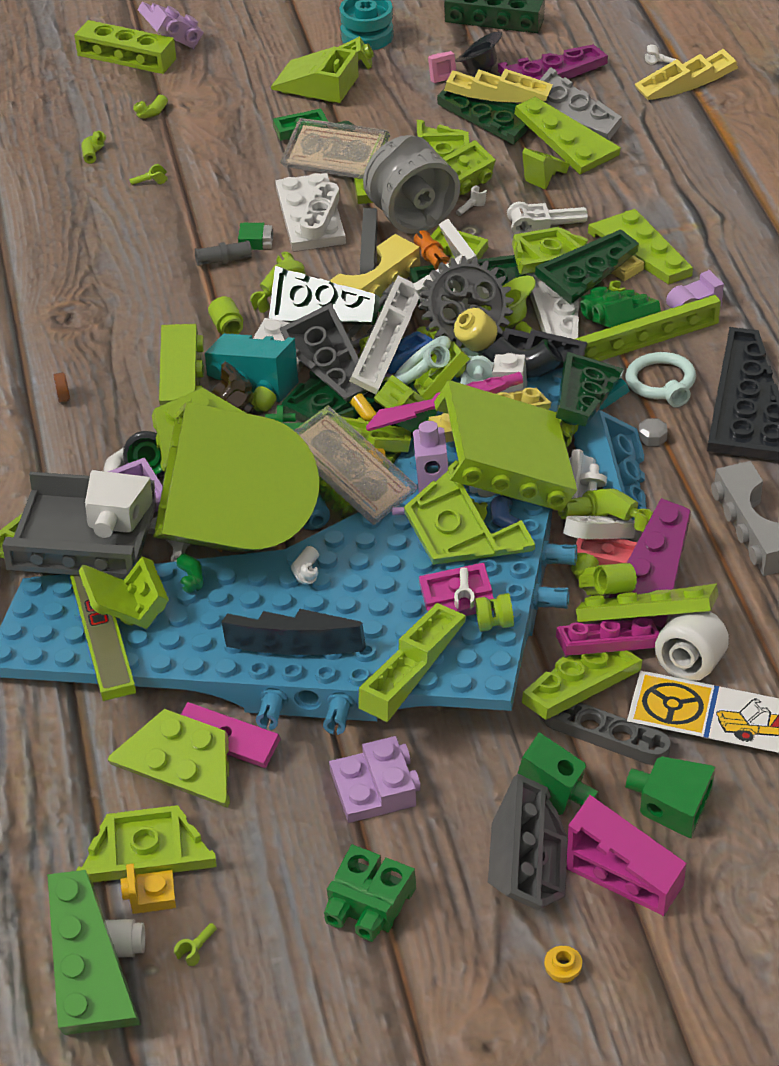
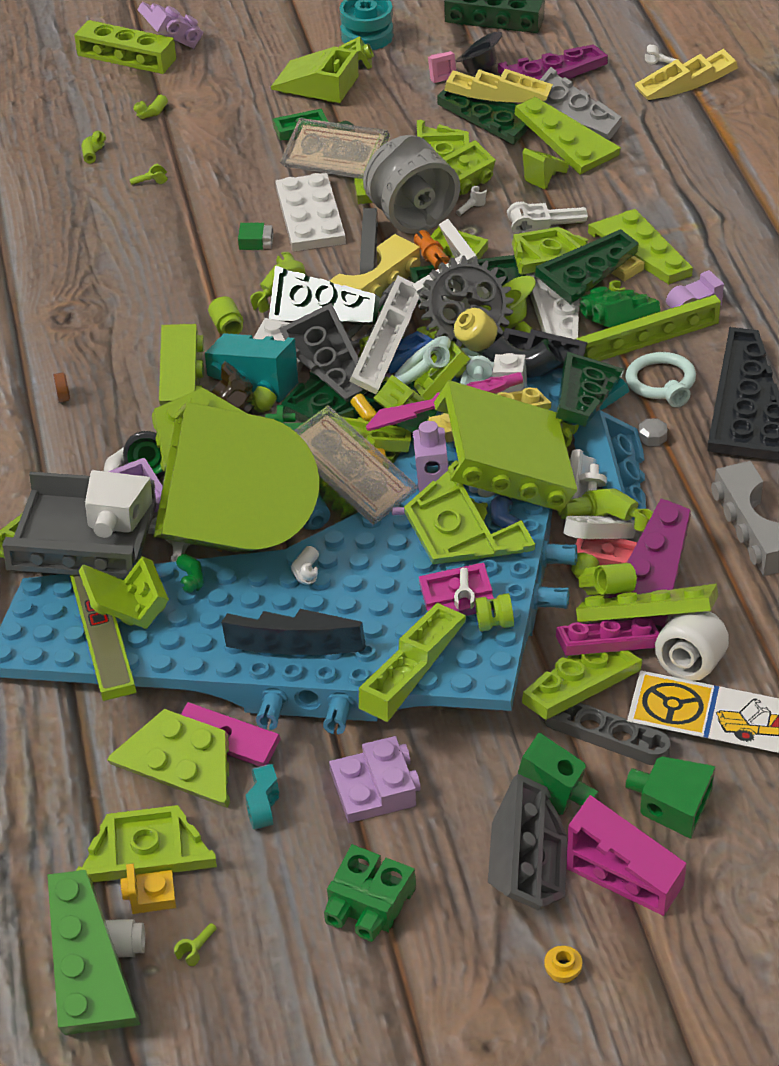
dark grey pin [194,241,252,266] -> none
white beam [300,182,339,239] -> none
none -> teal piece [245,764,279,830]

